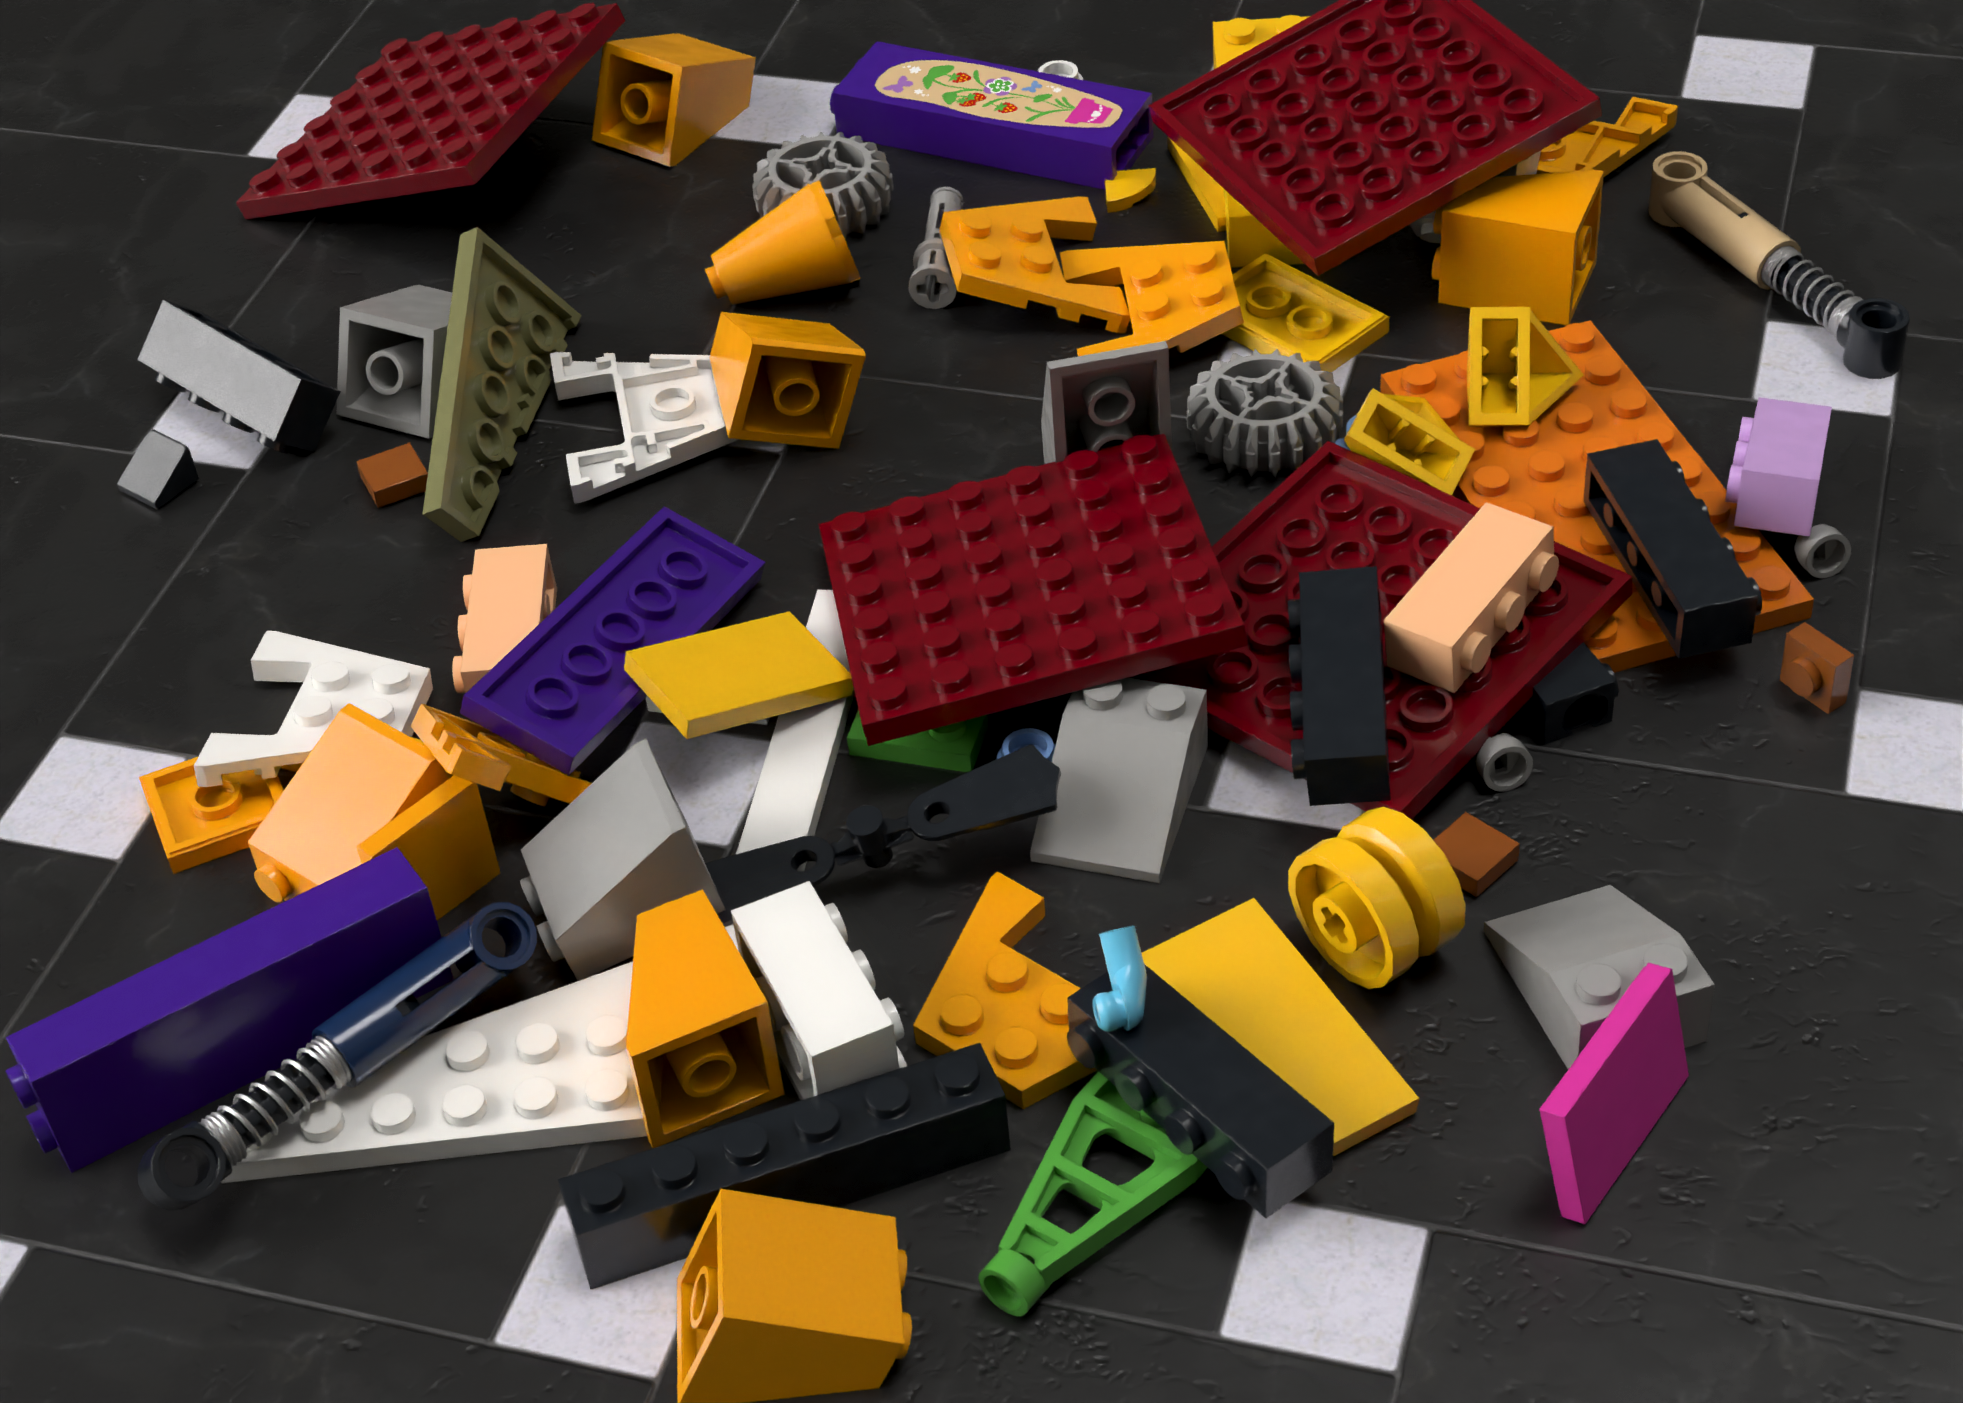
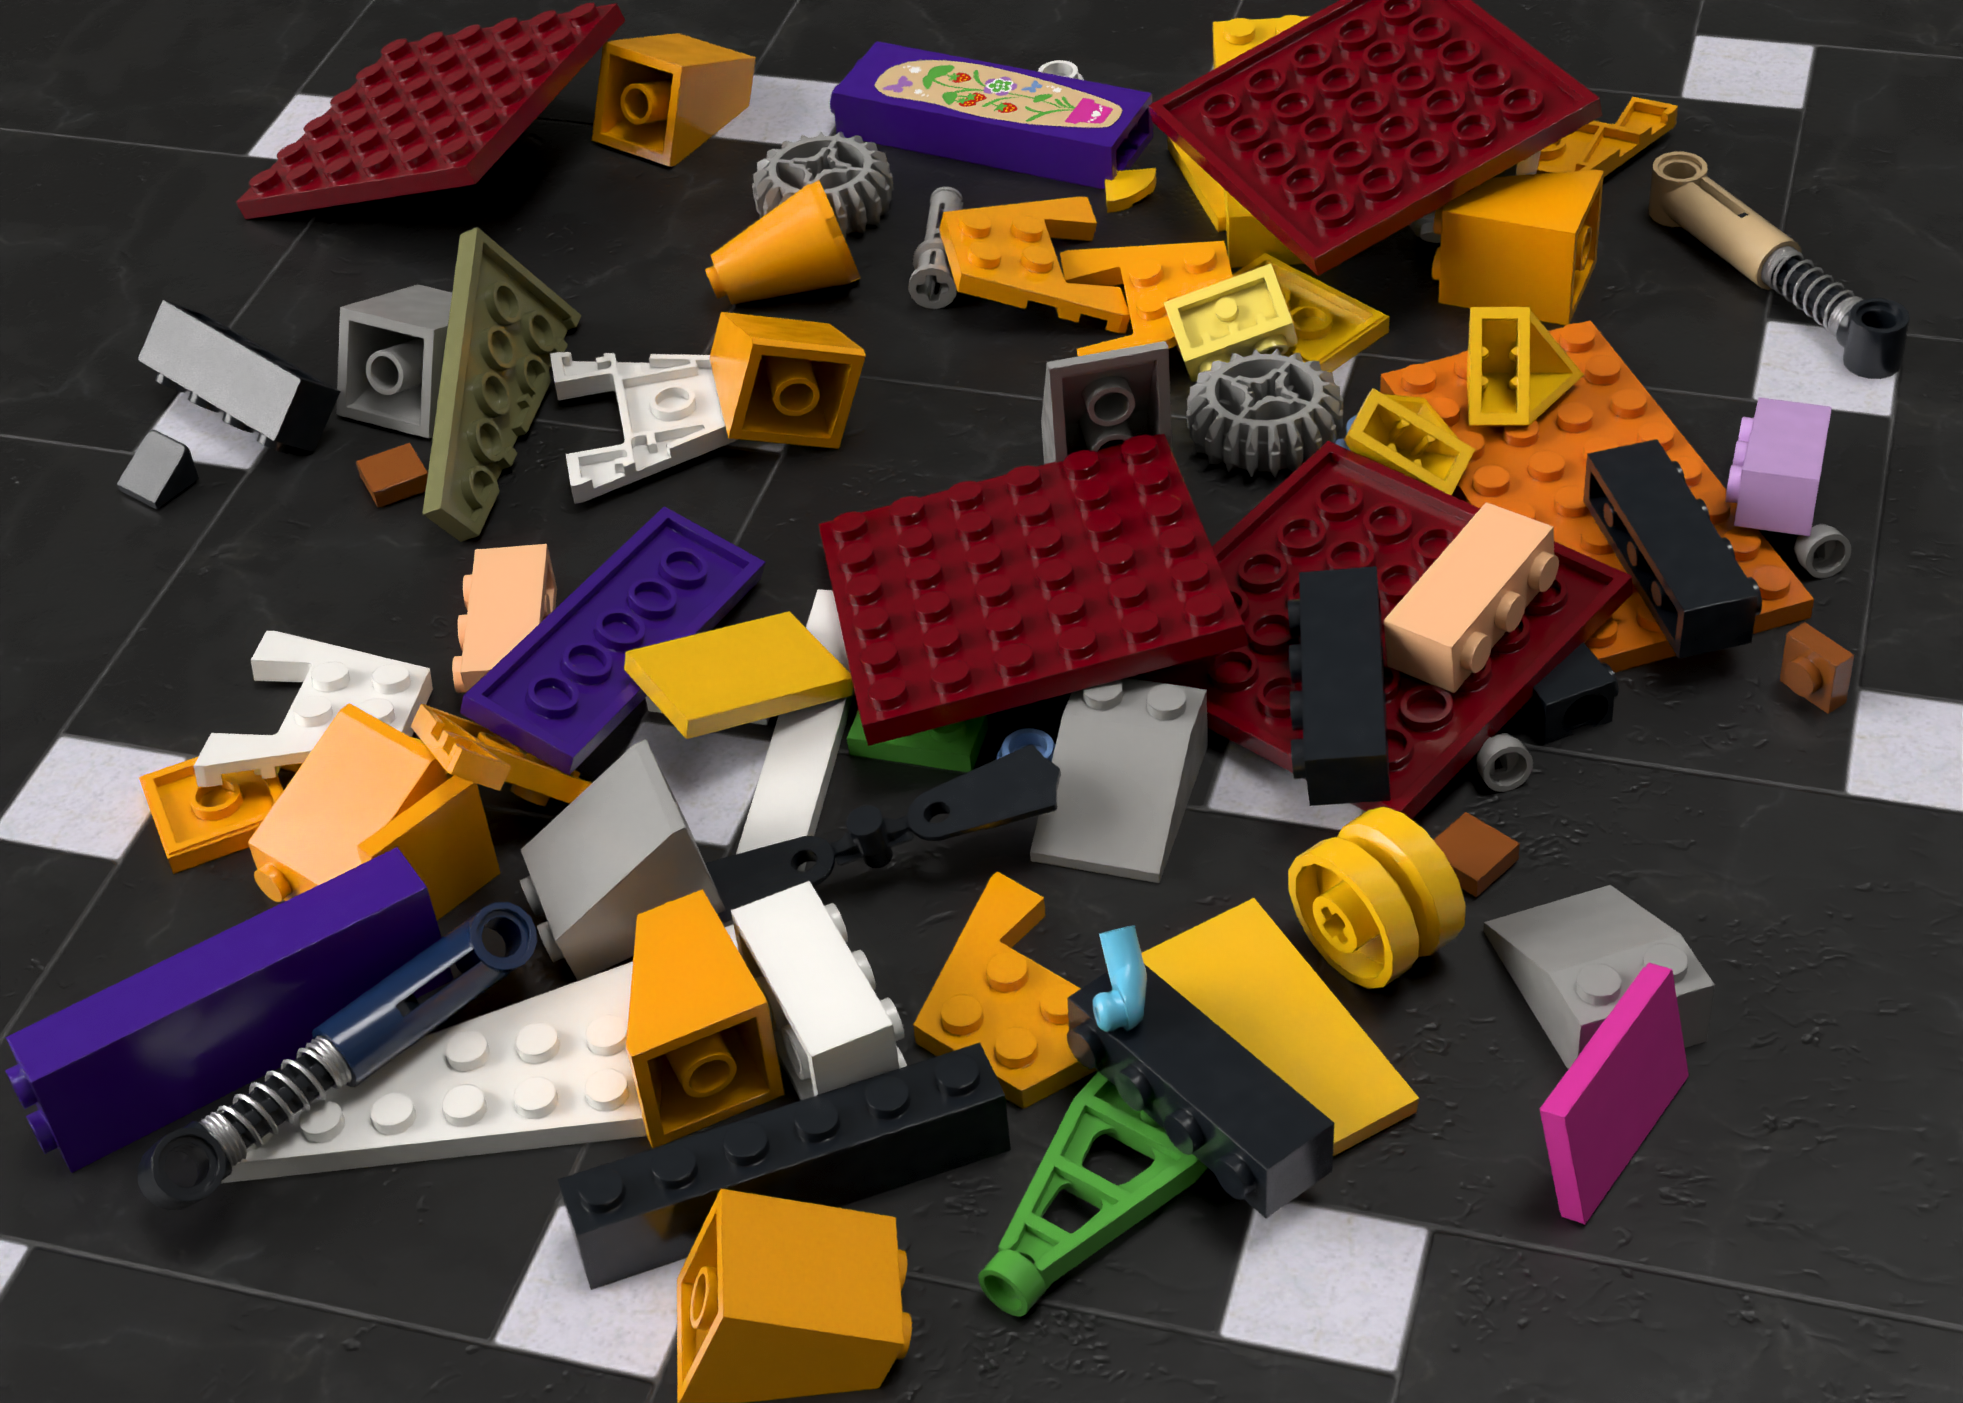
none -> light yellow bracket [1163,264,1298,382]

